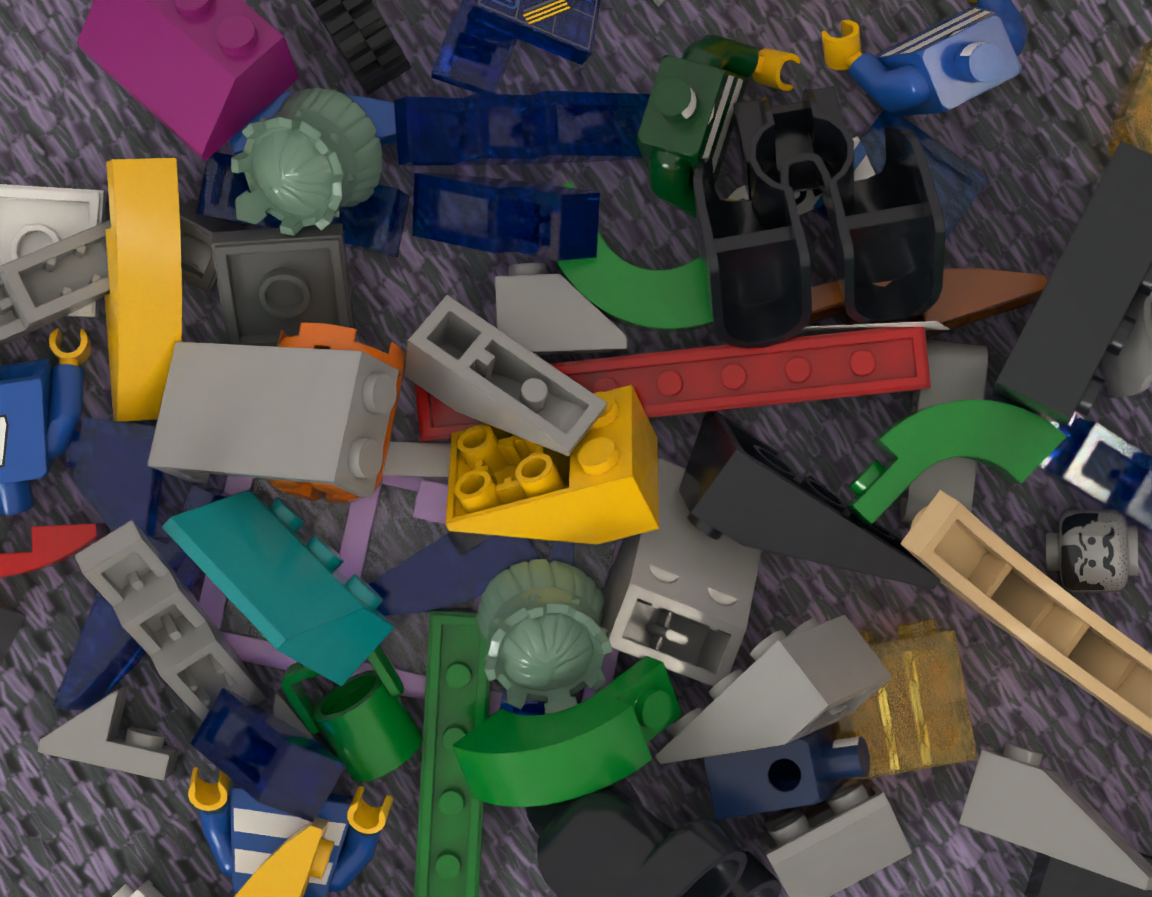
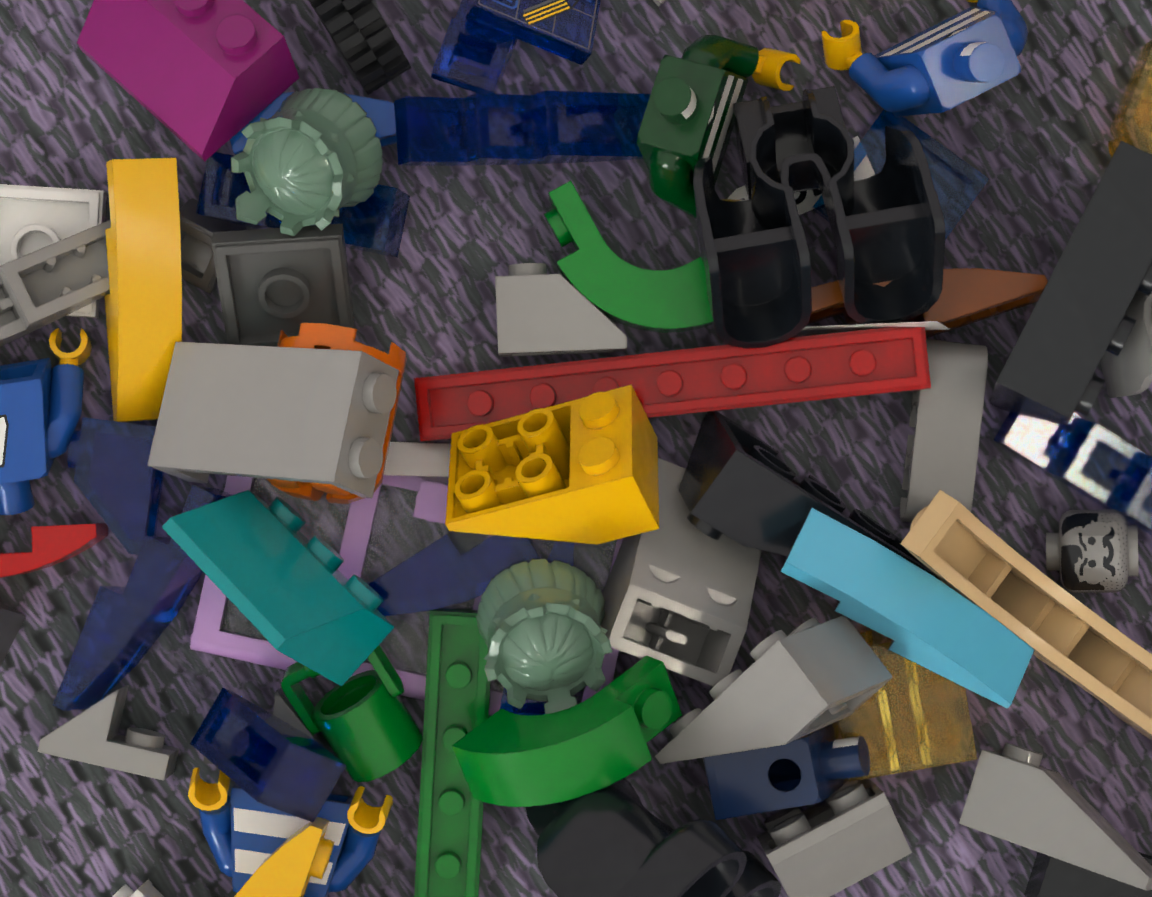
light grey slope [74,520,267,732] -> none
light grey slope [404,295,608,456] -> none
clear blue slope [412,172,600,261] -> none
green arch [846,399,1067,524] -> none
none -> medium azure slope [780,508,1034,709]

